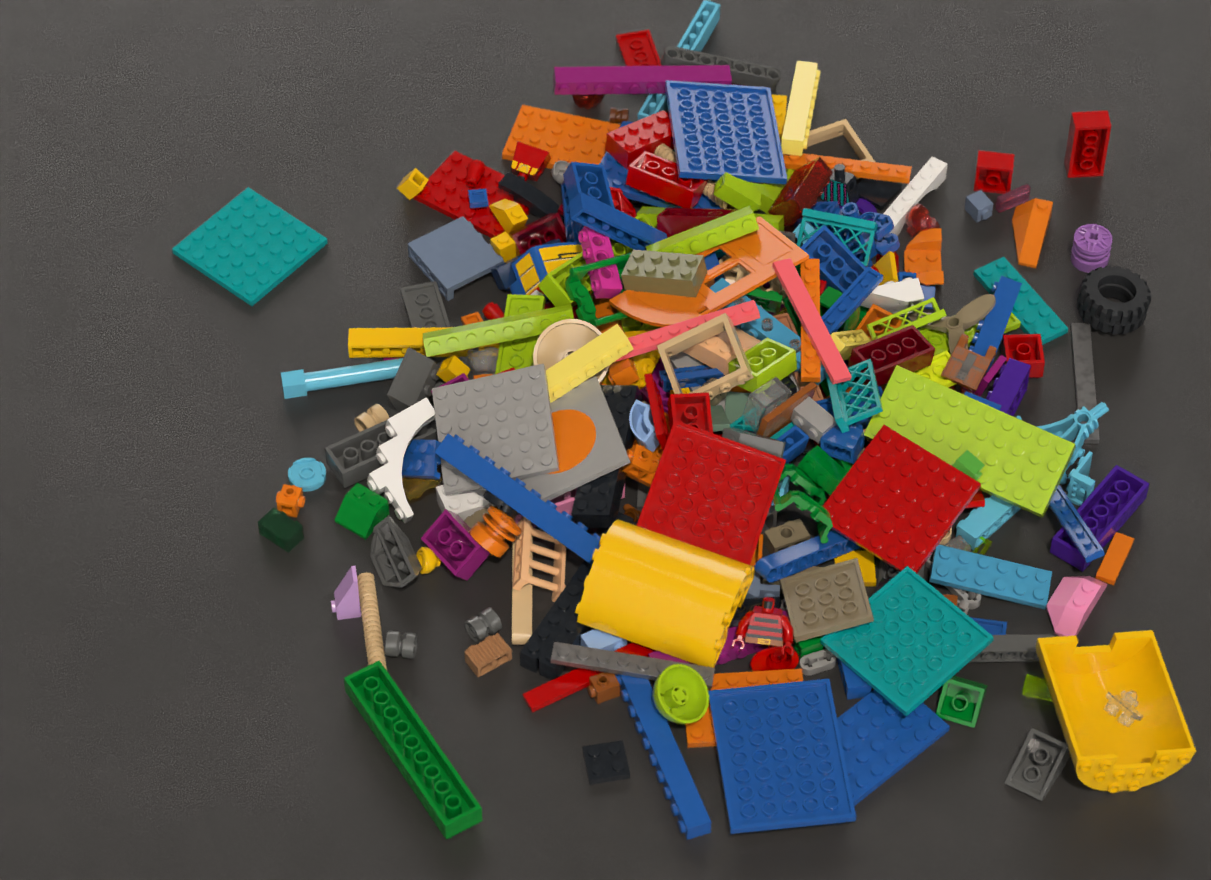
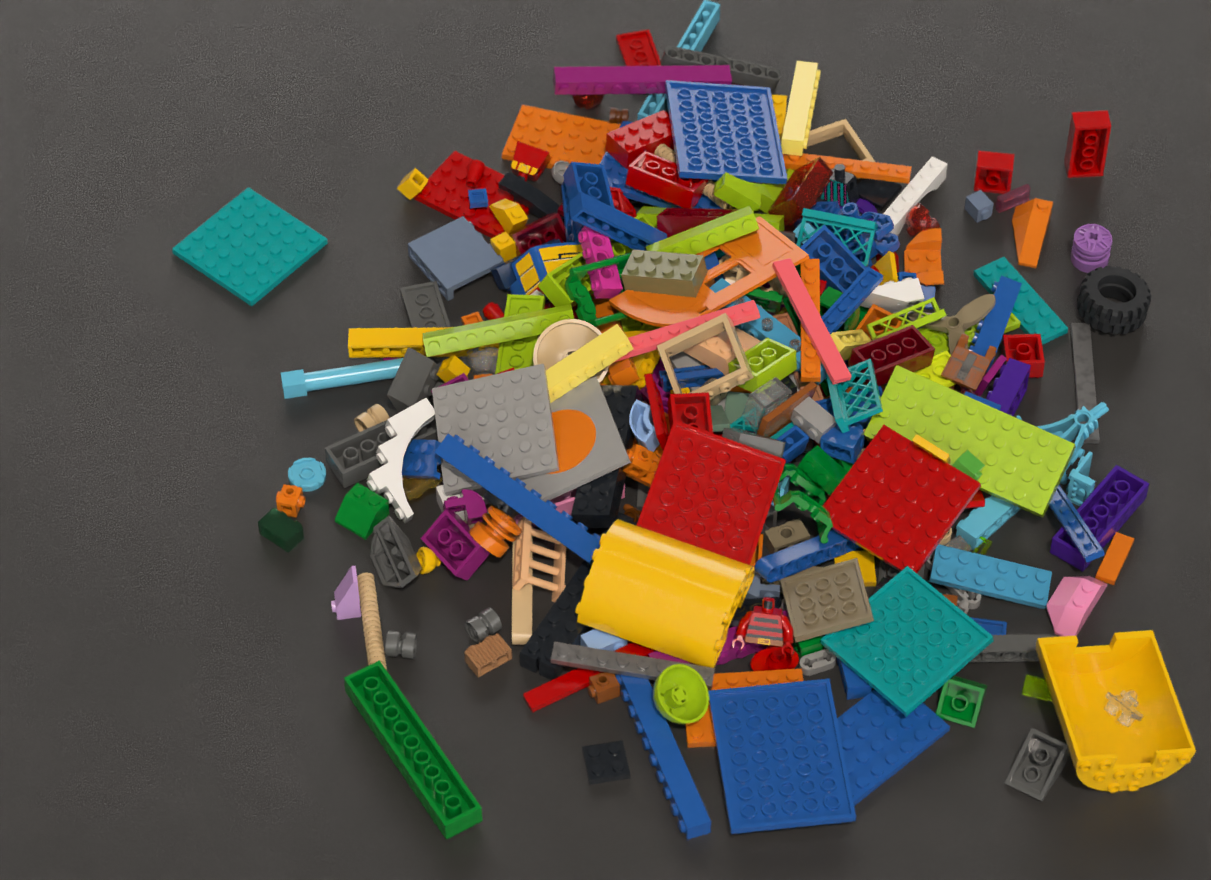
none -> magenta brick [443,489,487,525]
none -> yellow tile [912,434,951,464]

